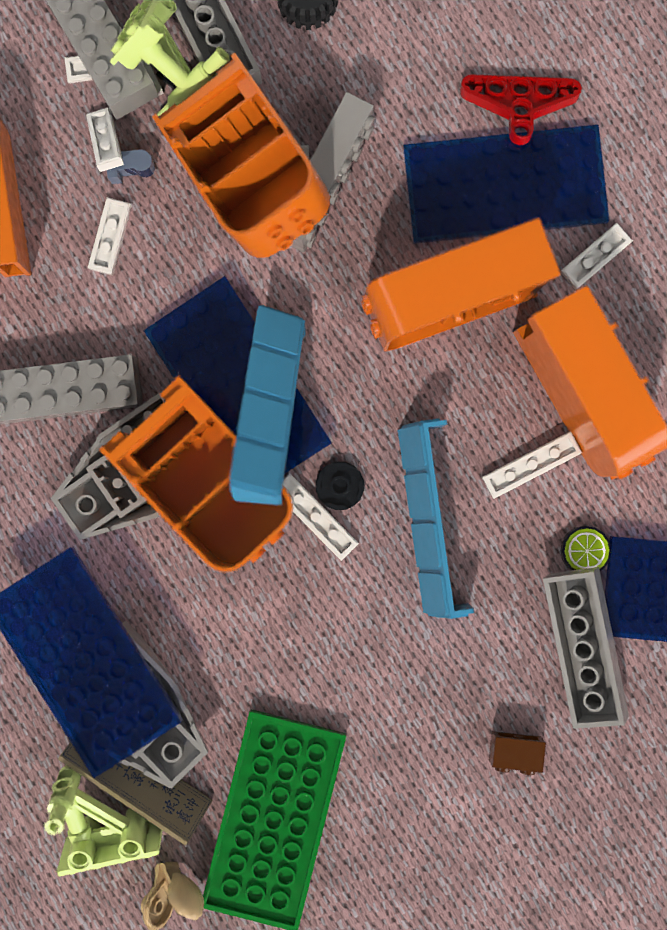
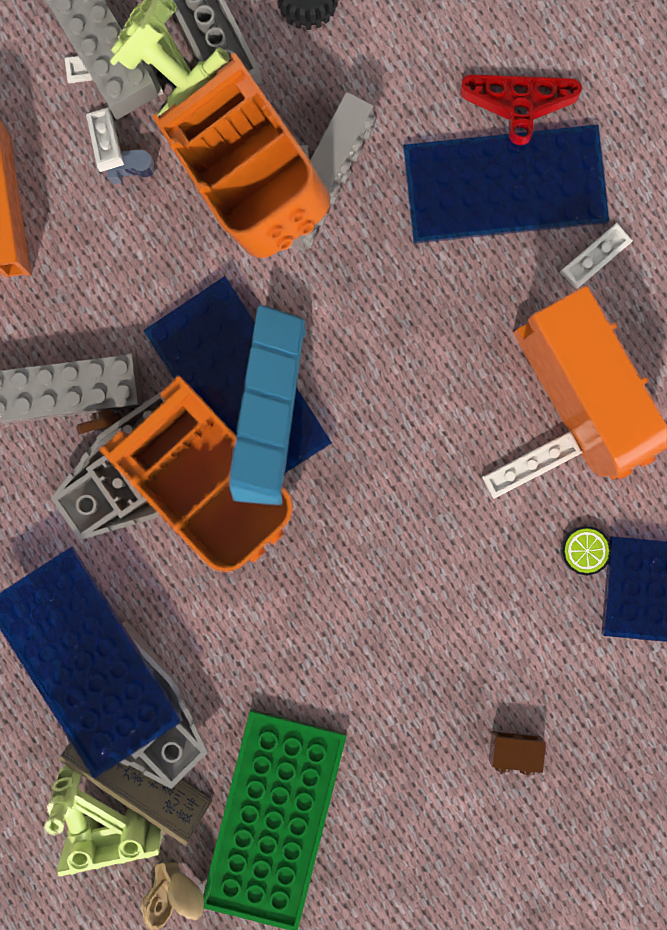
white tile [88,197,132,276] -> none
white tile [283,473,359,561] -> none
black tile [316,462,364,510] -> none
orange piece [361,218,560,352] -> none
dark azure piece [398,418,474,619] -> none
light grey brick [543,567,629,729] -> none
none -> reddish brown piece [76,408,122,435]

